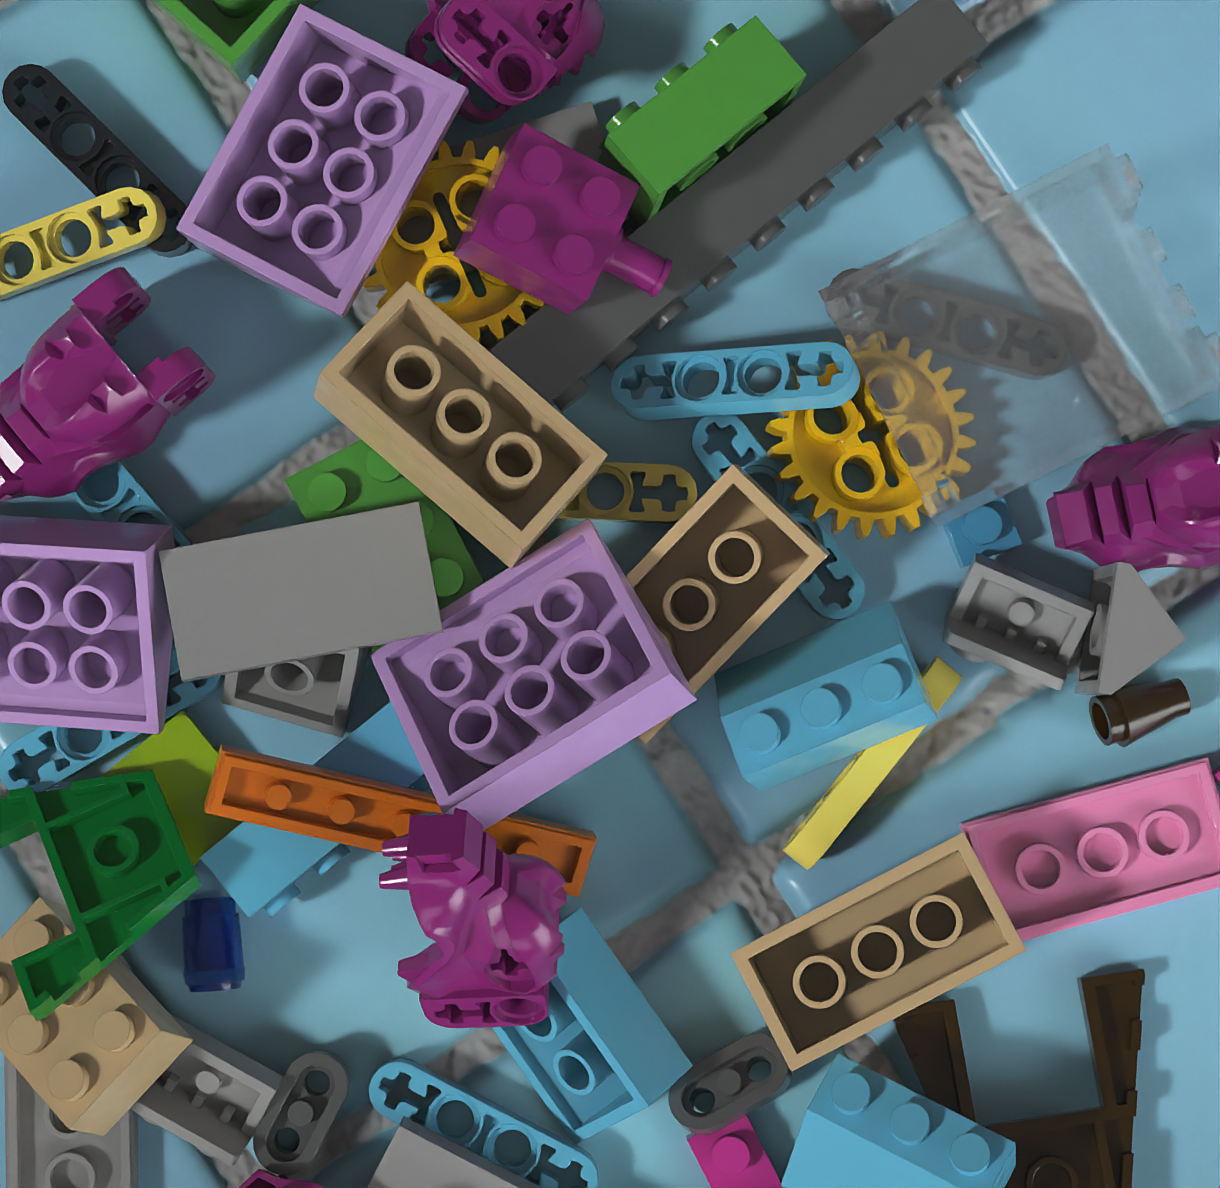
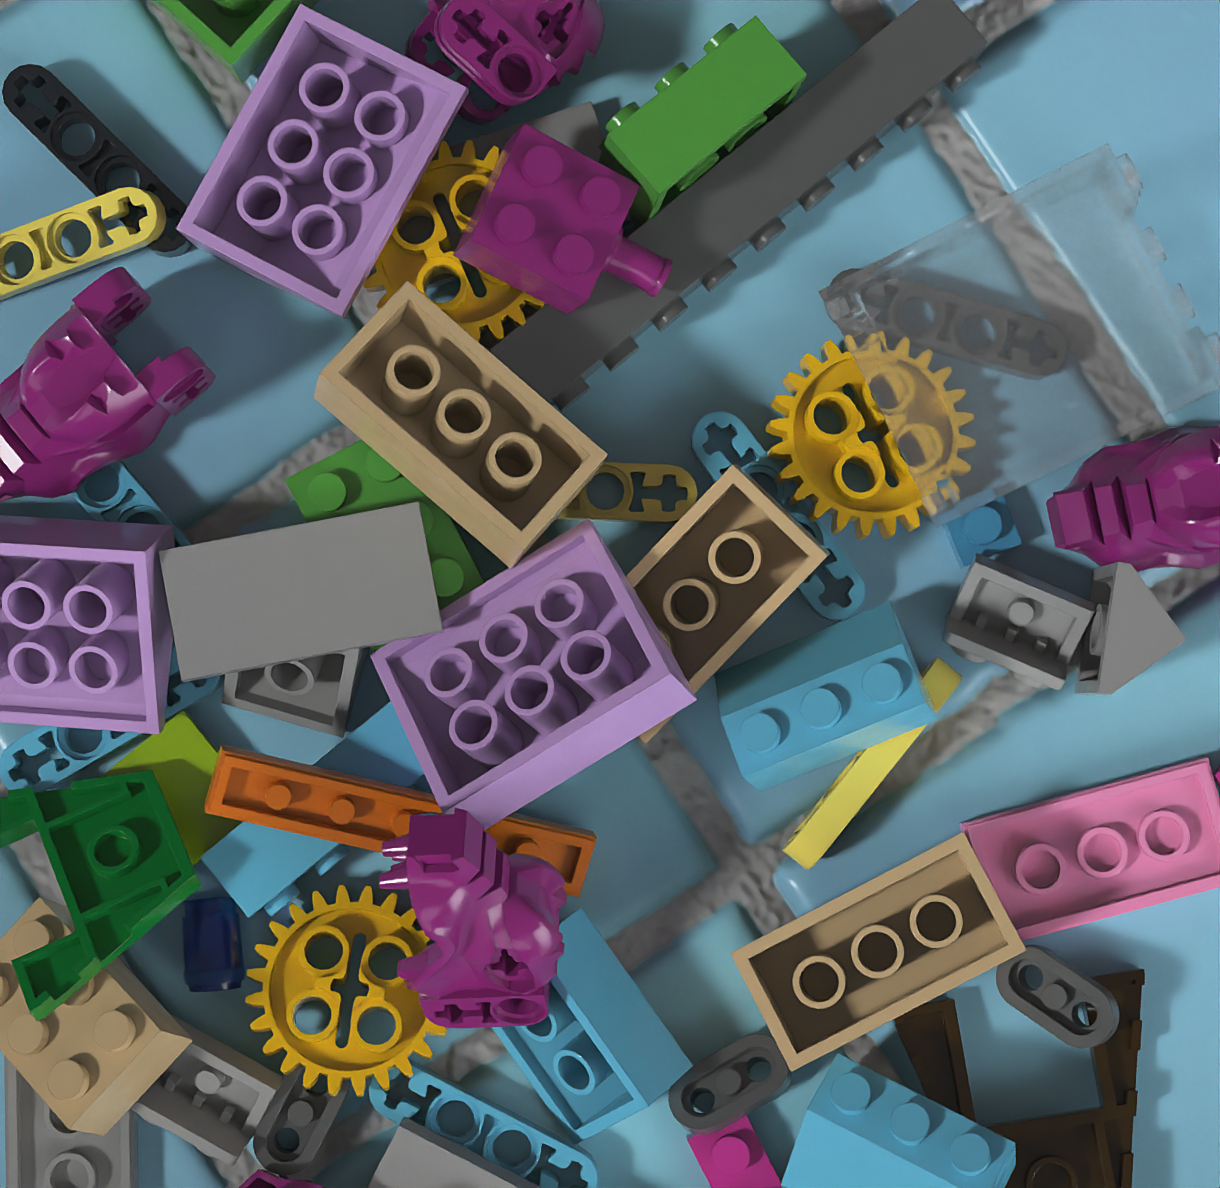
medium azure beam [611,341,861,420] -> none
dark brown cone [1089,678,1191,747] -> none
none -> yellow gear [245,885,447,1097]
none -> dark grey plate [996,945,1119,1048]

